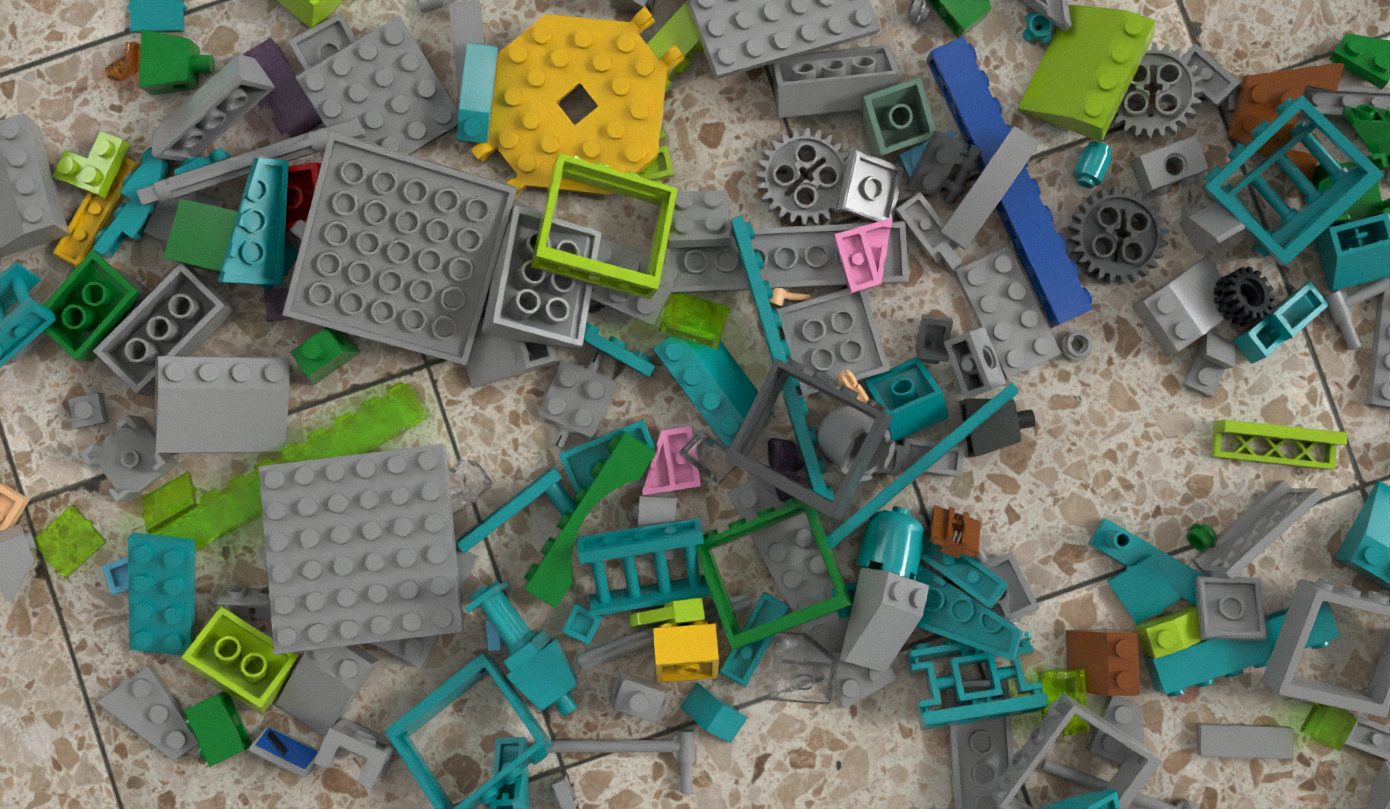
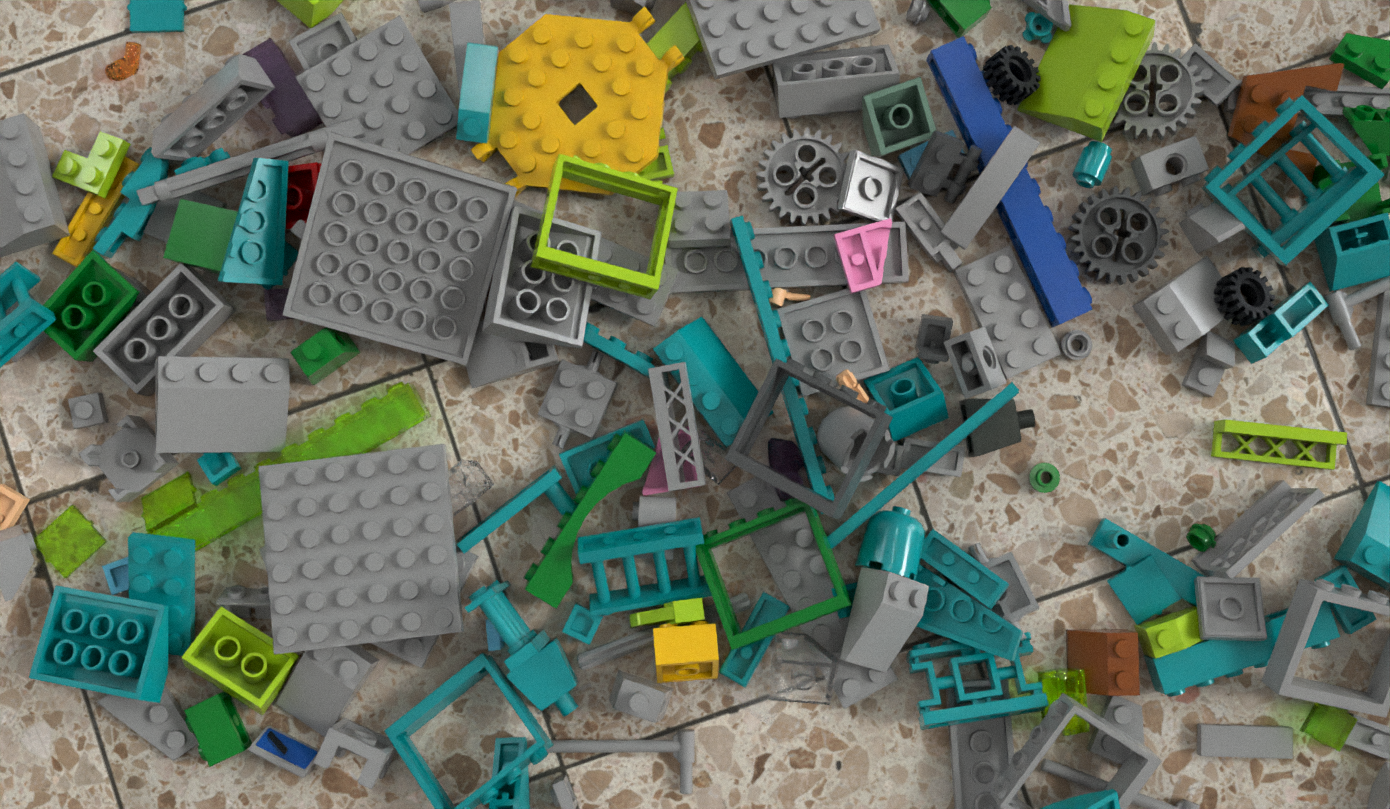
green torso [139,30,215,95] -> none
clear neon green tile [658,293,730,349] -> none
teal slope [680,682,748,743] -> none
dark orange piece [928,505,981,559] -> none
none -> teal slope [29,585,169,703]
none -> teal plate [197,453,242,486]
none -> light grey fence [648,362,706,491]
none -> black tyre [983,45,1041,105]
none -> green plate [1029,462,1060,493]
none -> teal plate [1314,565,1377,634]

